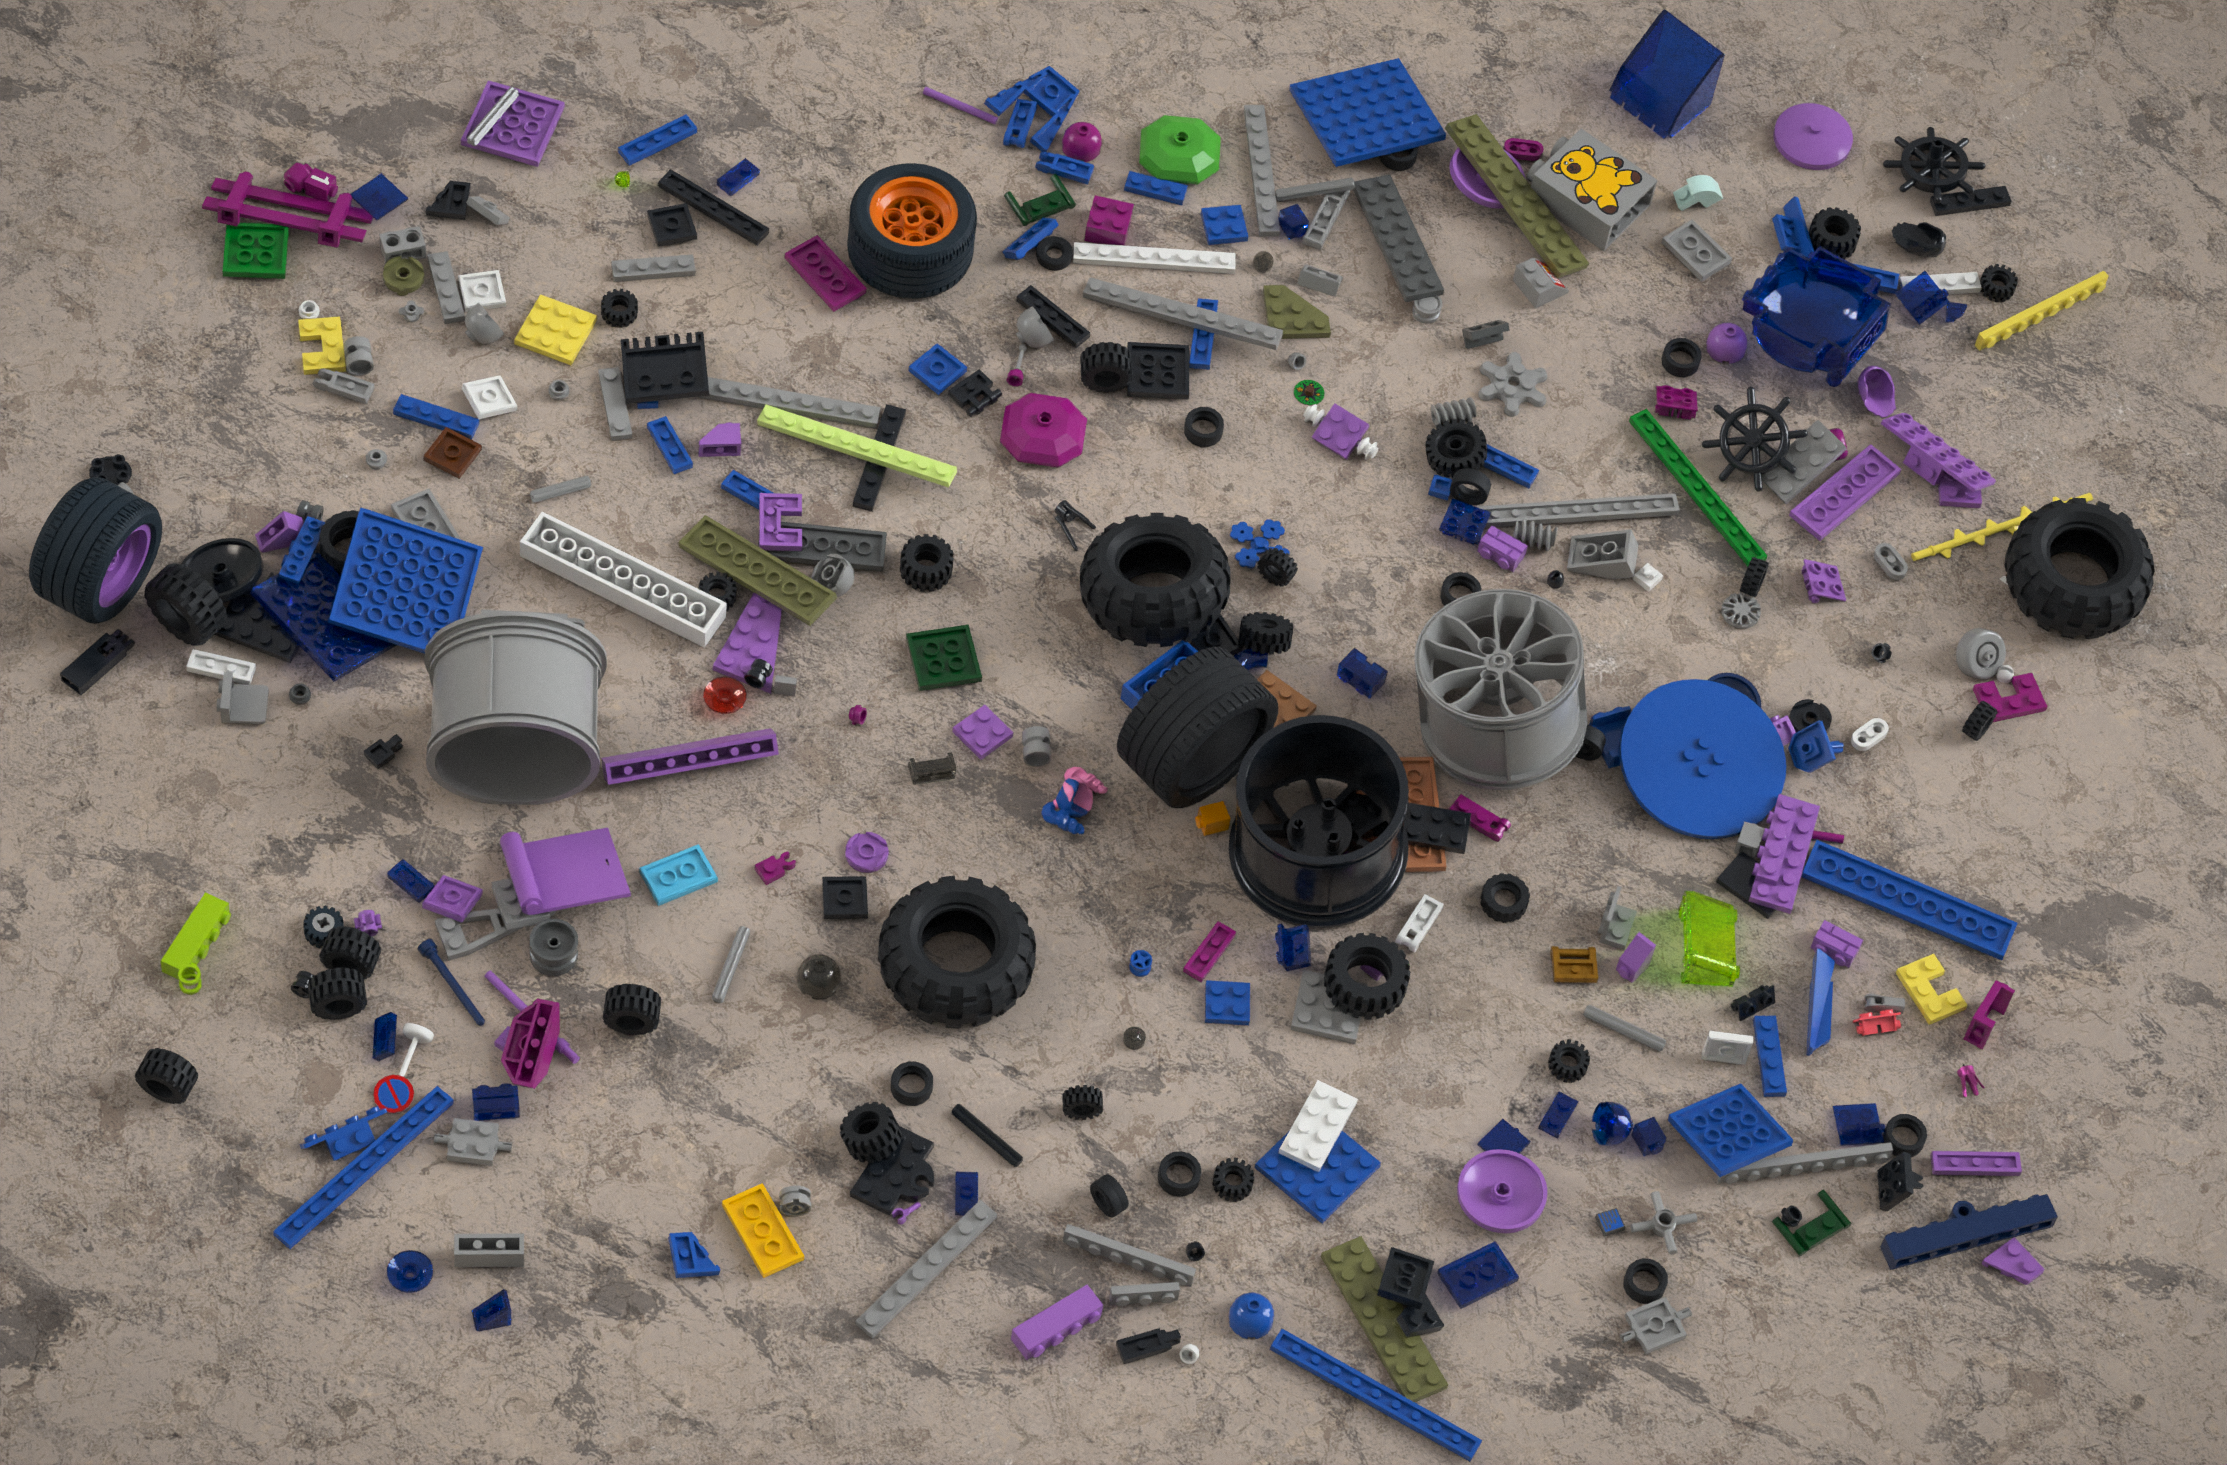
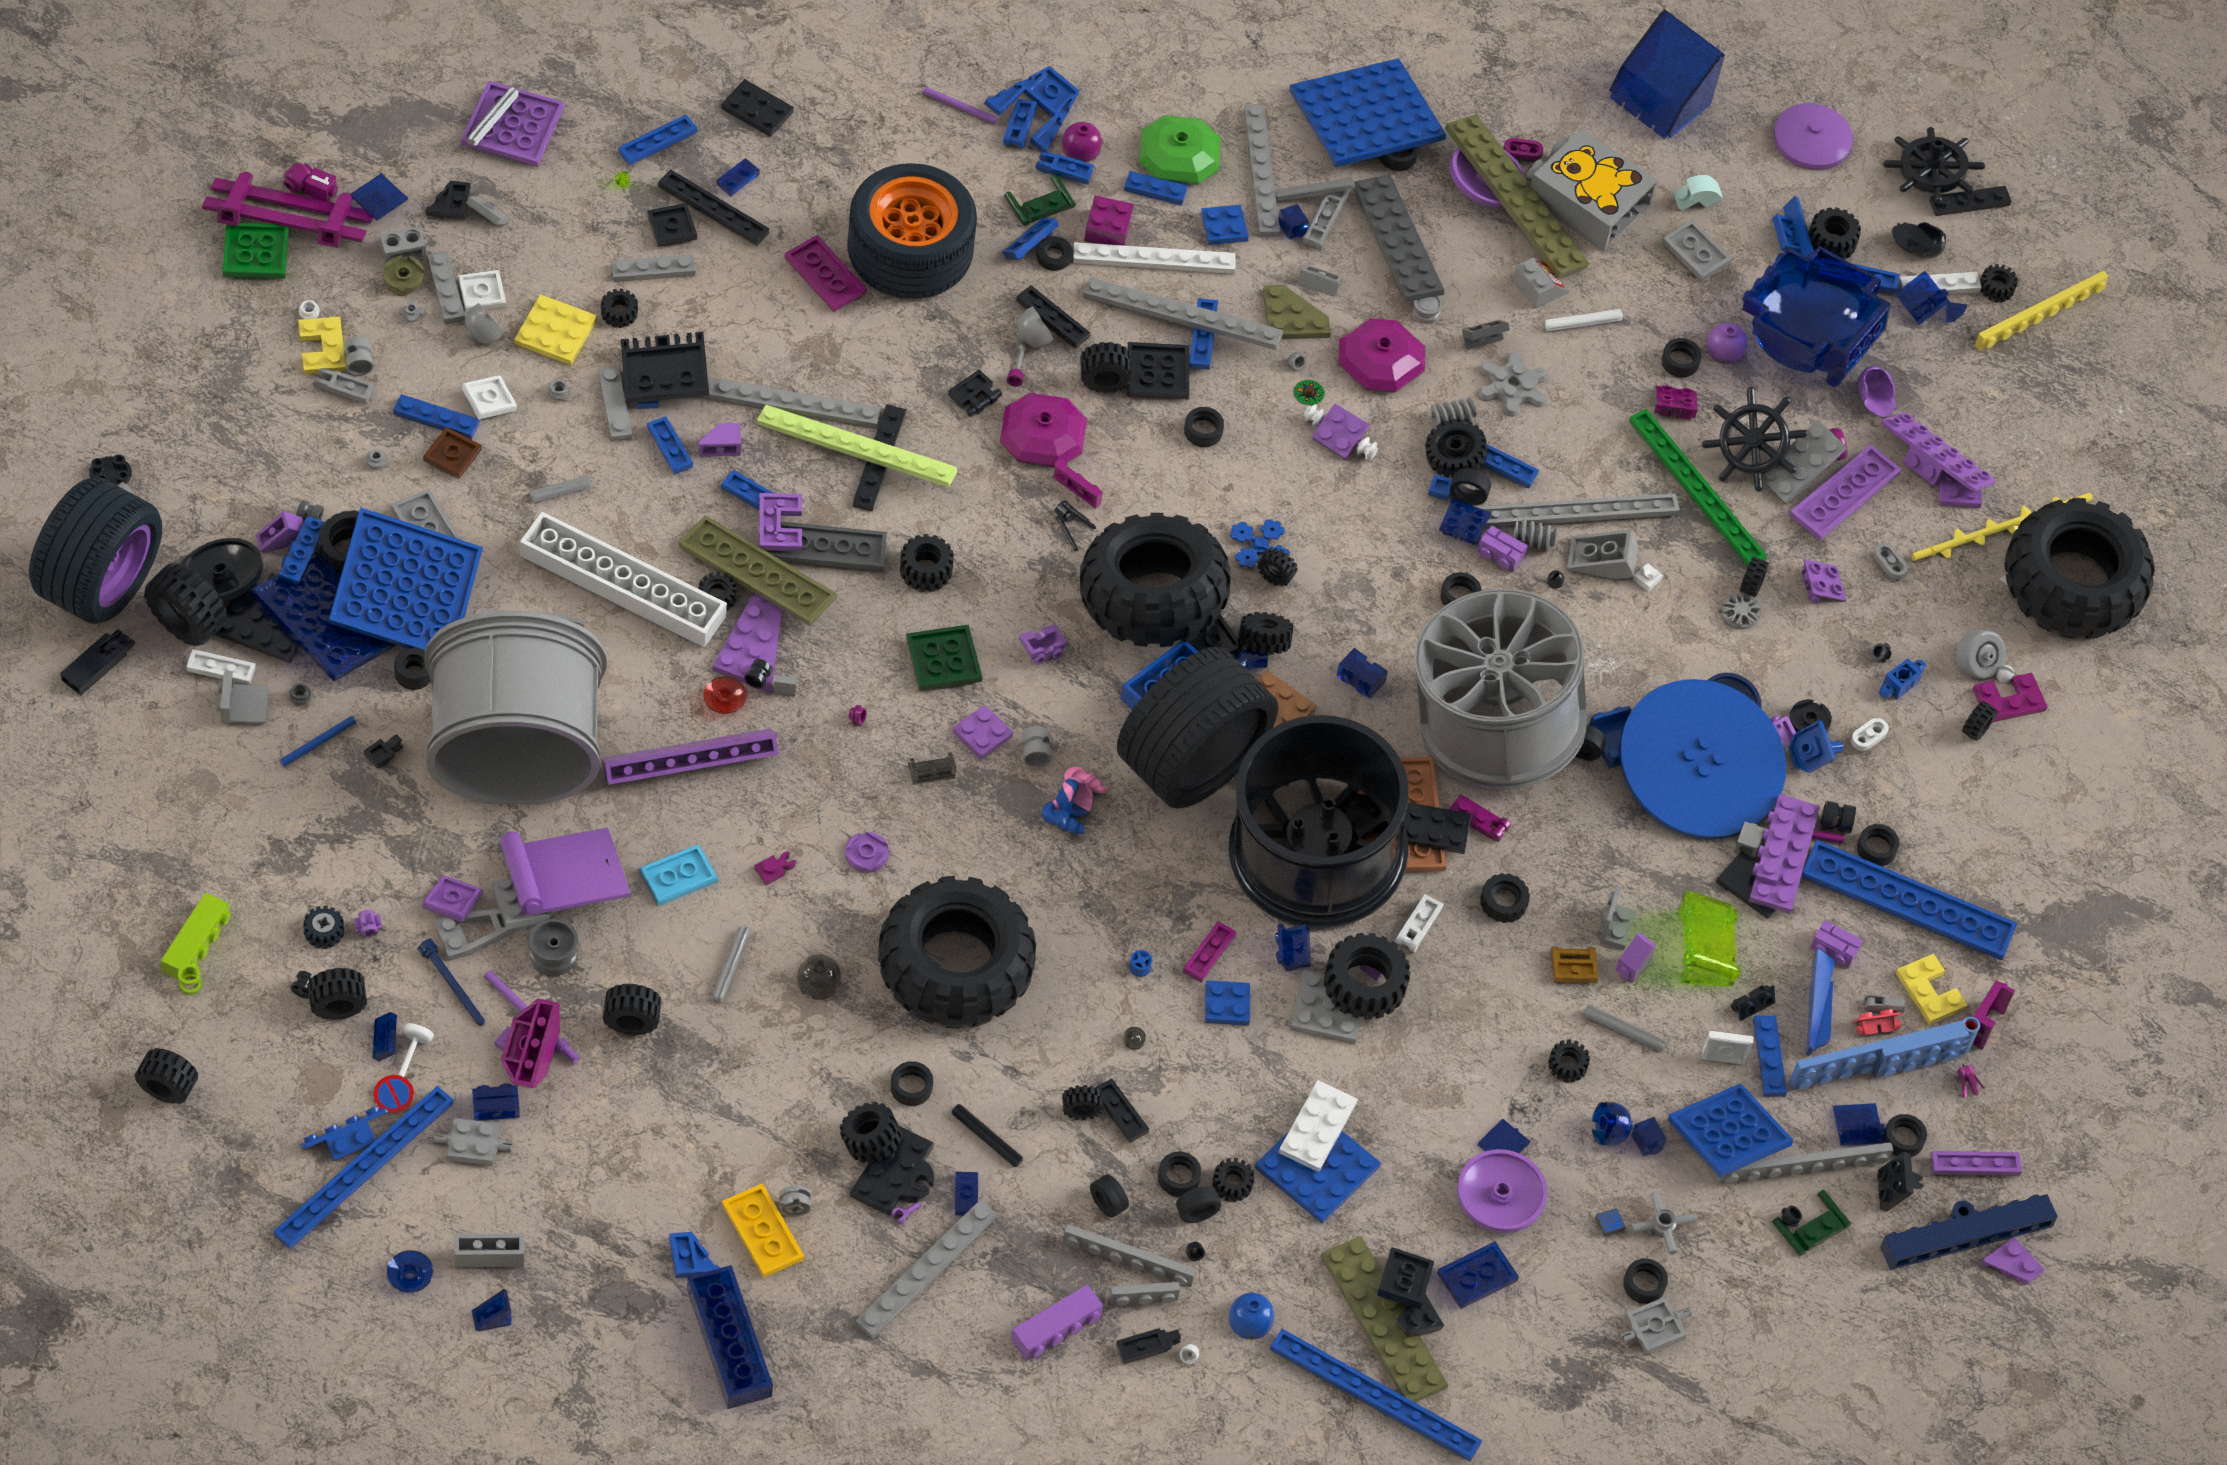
black tyre [319,926,381,980] -> none
clear blue plate [387,859,435,903] -> none
light grey cylinder [811,554,854,597] -> none
black plate [822,876,868,919] -> none
blue plate [908,343,967,395] -> none
light orange brick [1195,801,1231,836] -> none
clear smoke tile [1253,251,1274,273] -> none
clear blue plate [1538,1091,1579,1139] -> none
none -> blue bar [279,716,356,767]
none -> black tyre [394,647,430,690]
none -> clear blue brick [687,1265,773,1409]
none -> black plate [721,79,794,137]
none -> medium lavender cylinder [1019,624,1068,665]
none -> magenta plate [1053,459,1103,509]
none -> black plate [1094,1078,1149,1143]
none -> black tyre [1176,1186,1222,1223]
none -> magenta rock [1339,318,1425,393]
none -> white axle [1544,309,1623,332]
none -> medium blue hinge [1789,1017,1980,1090]
none -> black wheel [1821,800,1856,834]
none -> black tyre [1857,824,1900,866]
none -> blue piece [1879,658,1926,700]

